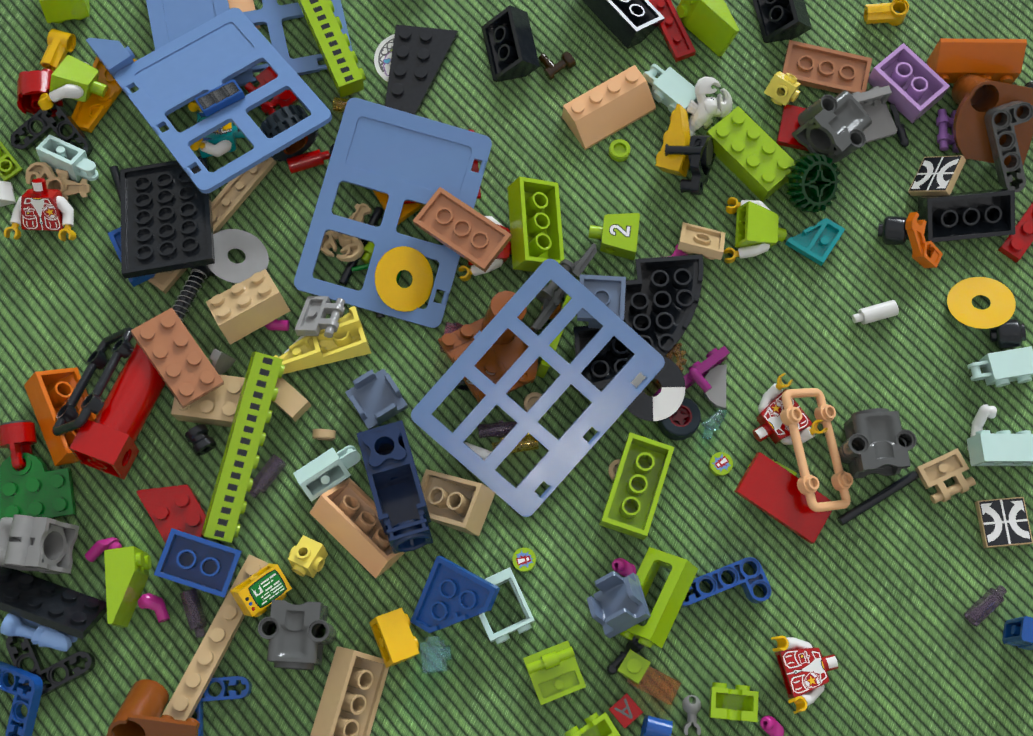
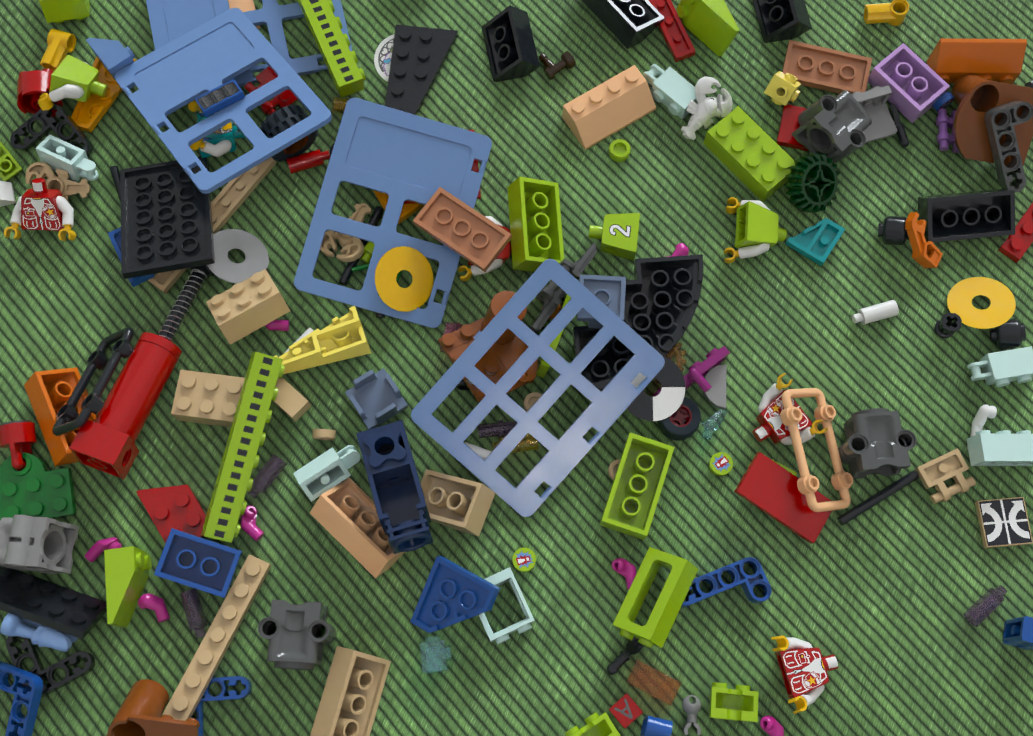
nougat plate [131,308,224,408] -> none
black wheel [185,424,217,456] -> none
light grey tile [210,349,236,375] -> none
brick [230,563,292,617] -> none
light yellow brick [288,535,328,578] -> none
light grey plate [294,296,345,338] -> none
yellow brick [369,608,419,668] -> none
lime plate [523,640,586,705] -> none
sand blue panel [587,571,651,638] -> none
lime plate [617,649,651,685] -> none
yellow slope [655,104,690,177] -> none
black piece [665,135,716,195] -> none
tan plate [678,222,725,260] -> none
tile [908,155,966,196] -> none
none -> dark pink arm [241,505,264,542]
none -> blue tile [932,92,955,112]
none -> black bush [934,313,962,338]

